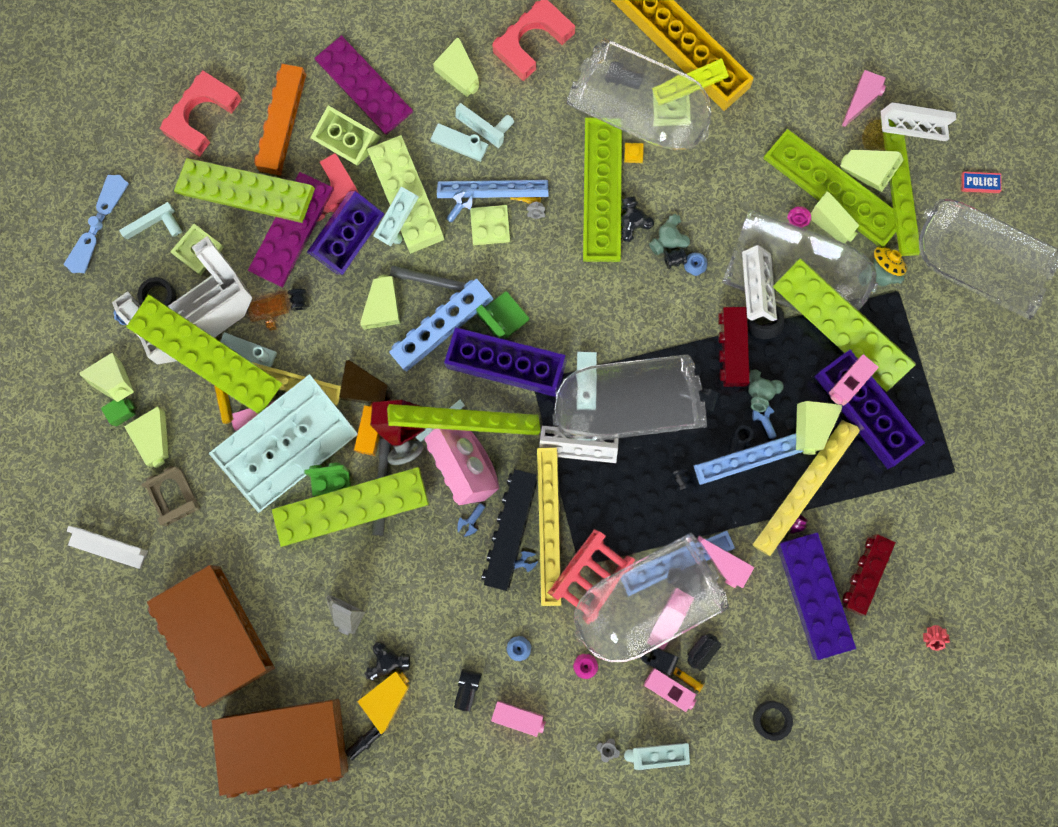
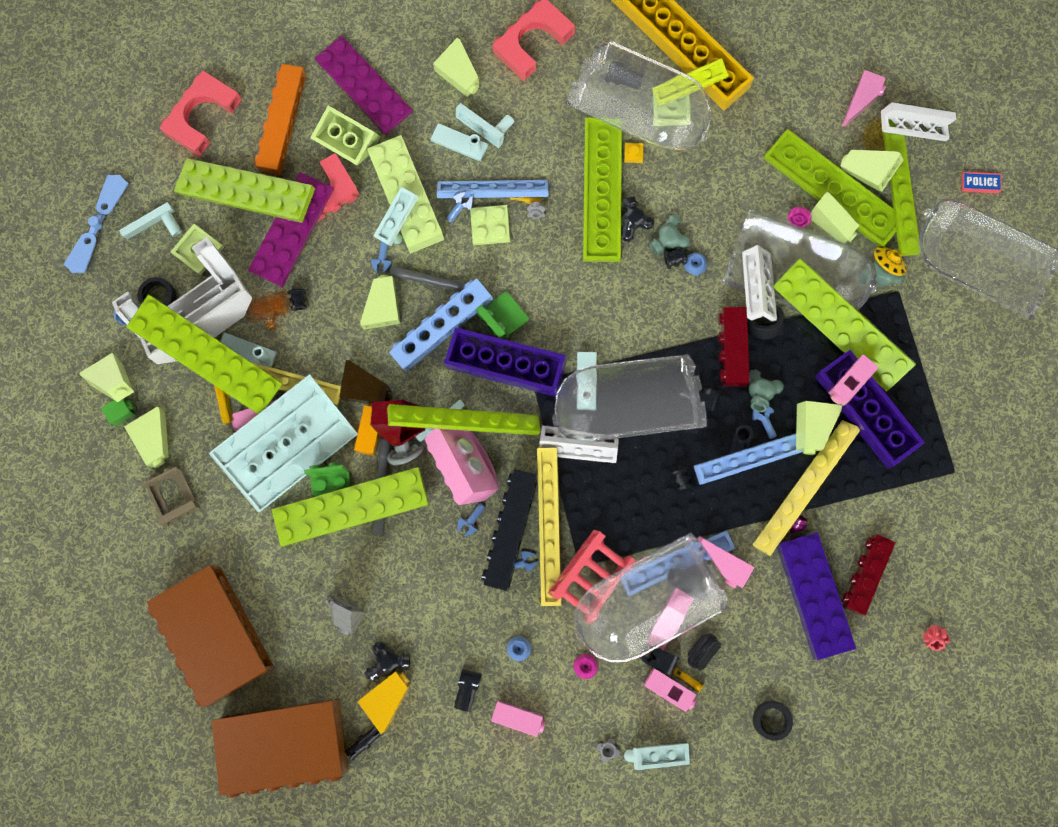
white fence [67,526,148,569] -> none
dark purple brick [307,191,385,275] -> none
none -> medium blue bar [371,241,392,274]

